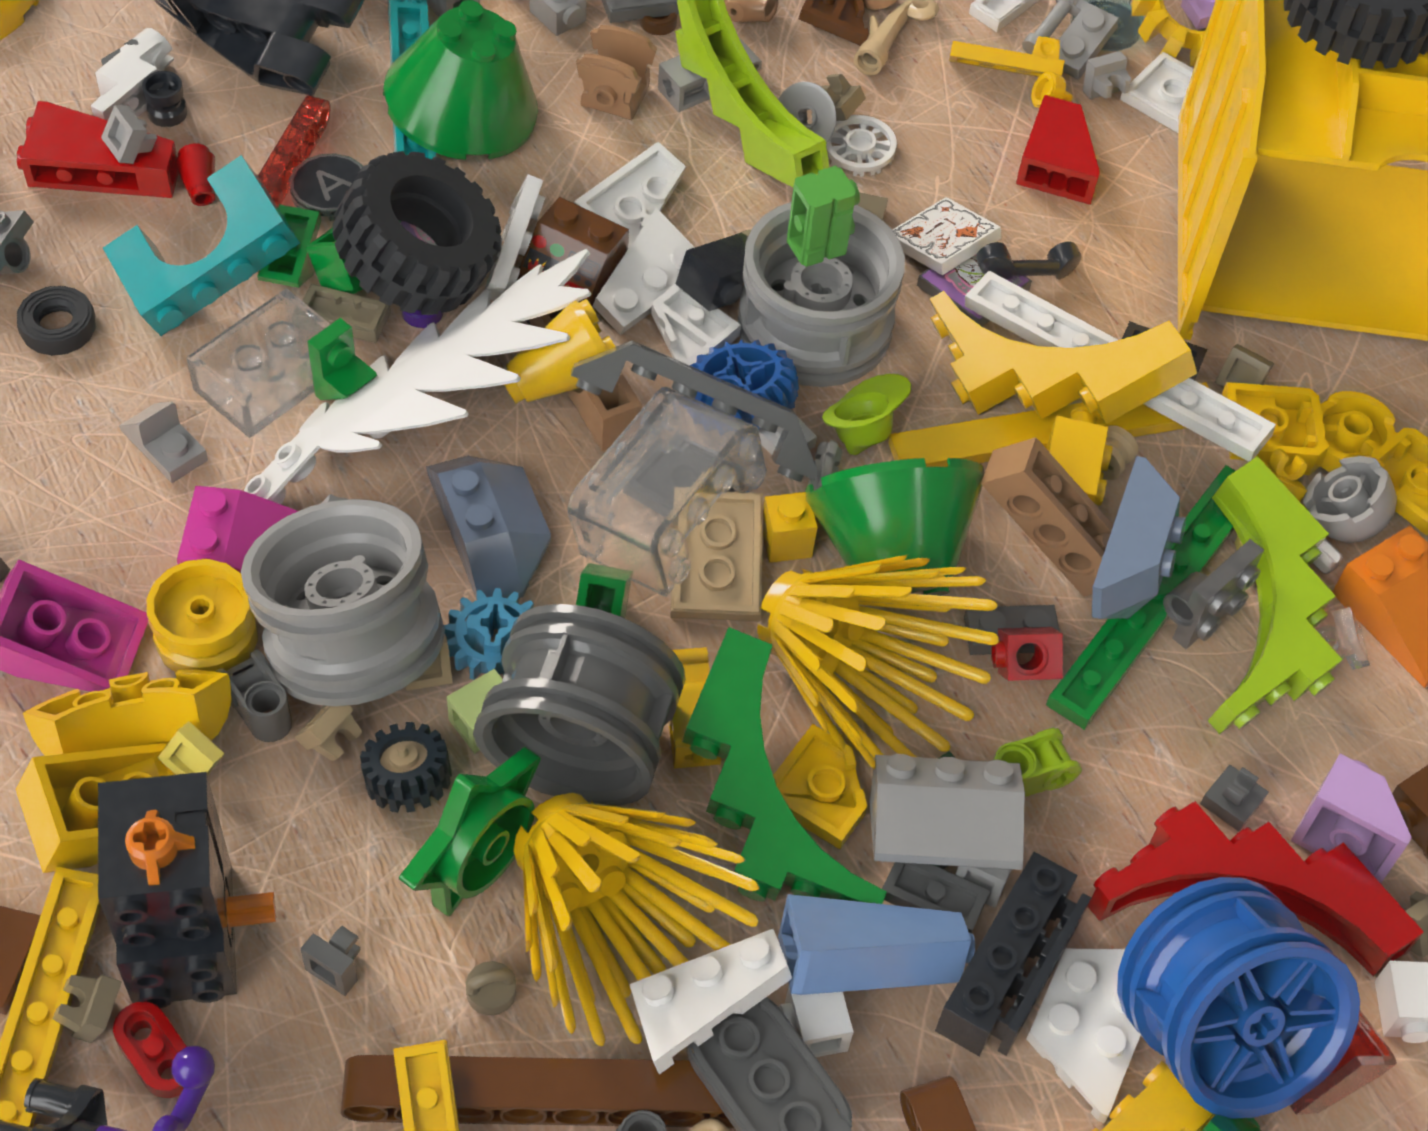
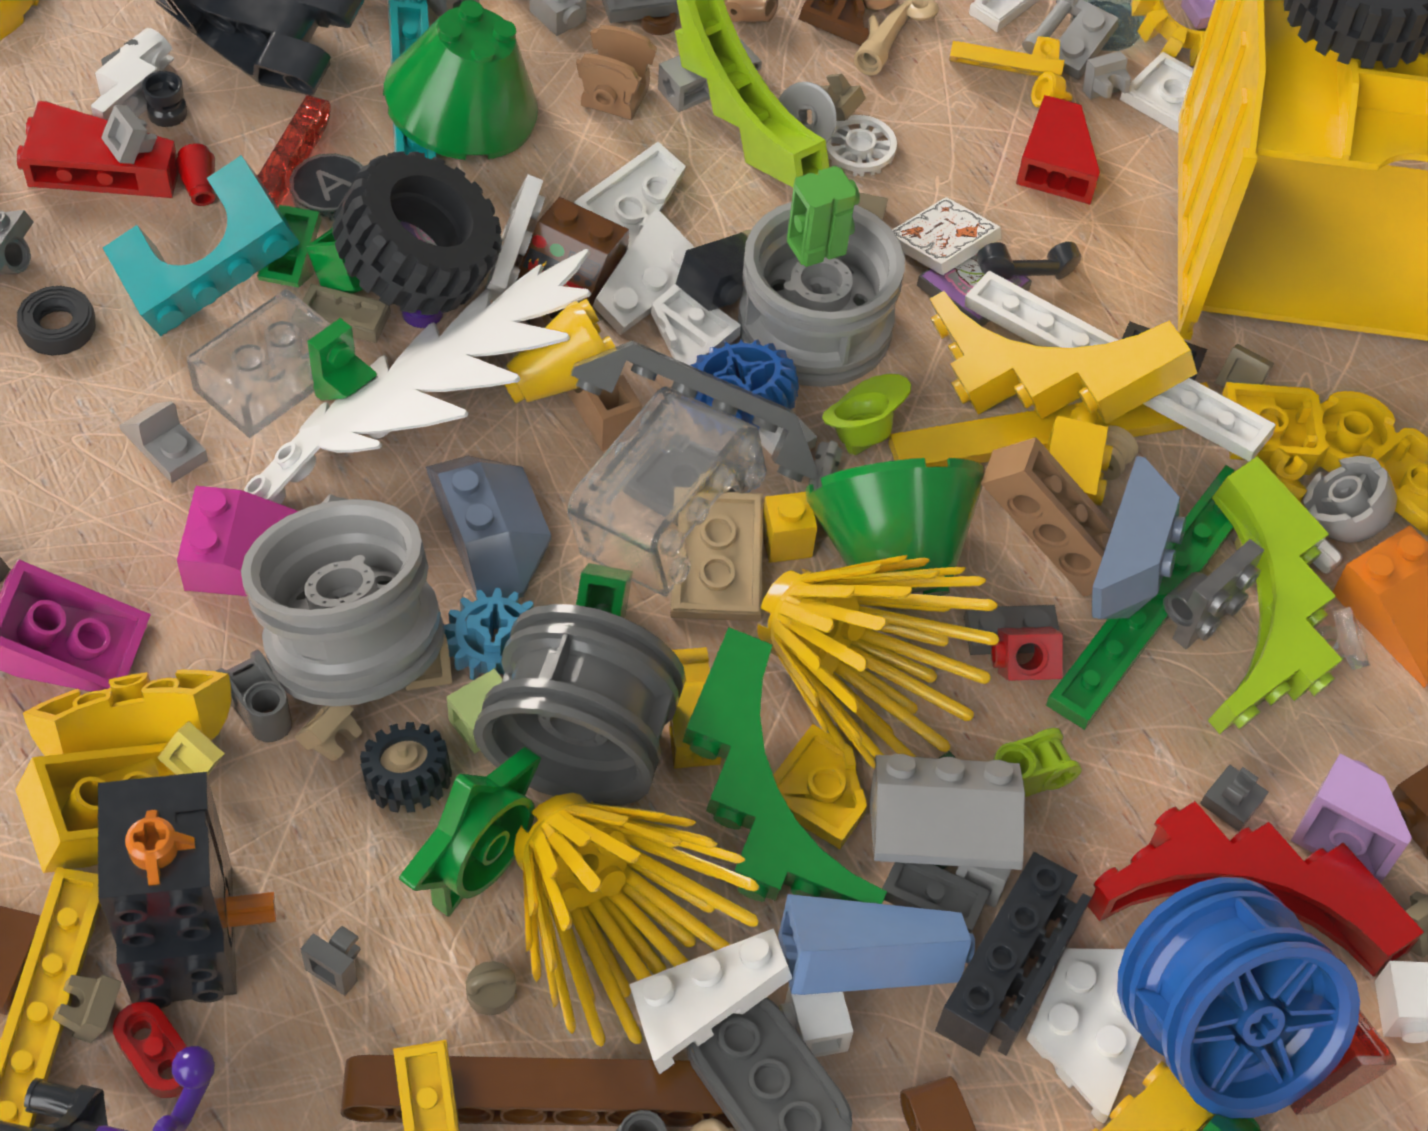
yellow wheel [146,559,258,673] -> none

